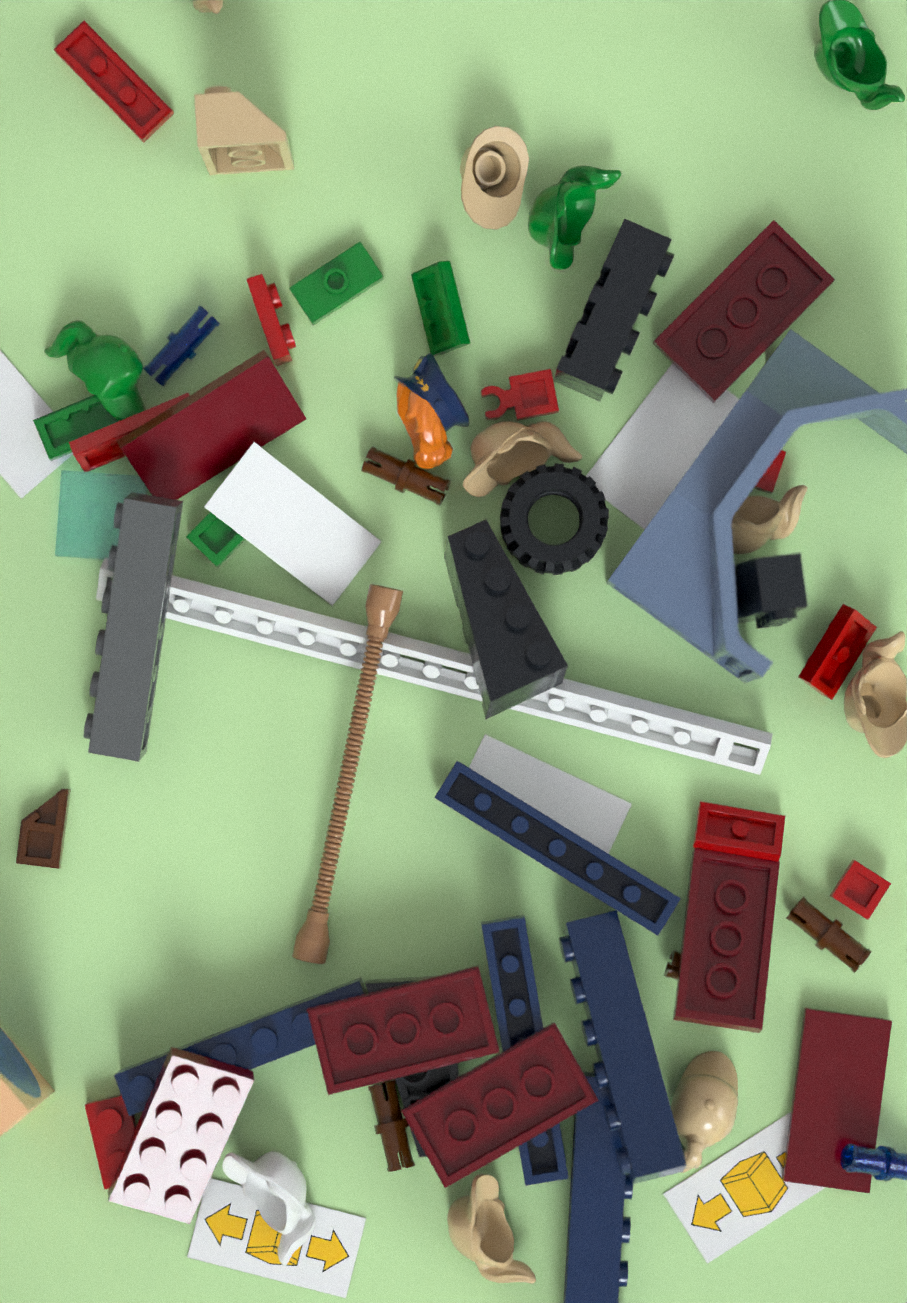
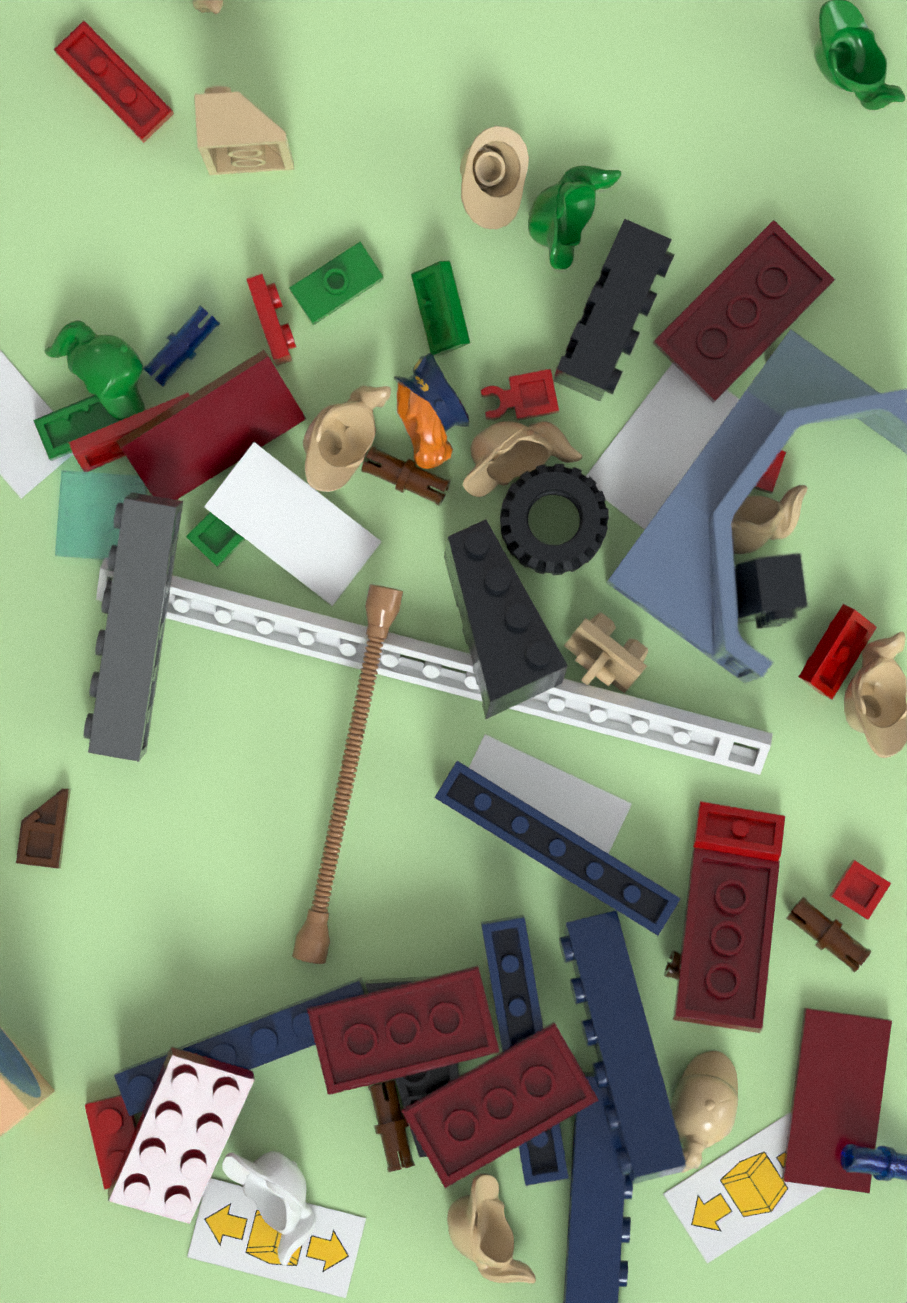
none -> tan hair [303,386,391,492]
none -> tan hips [564,613,648,693]

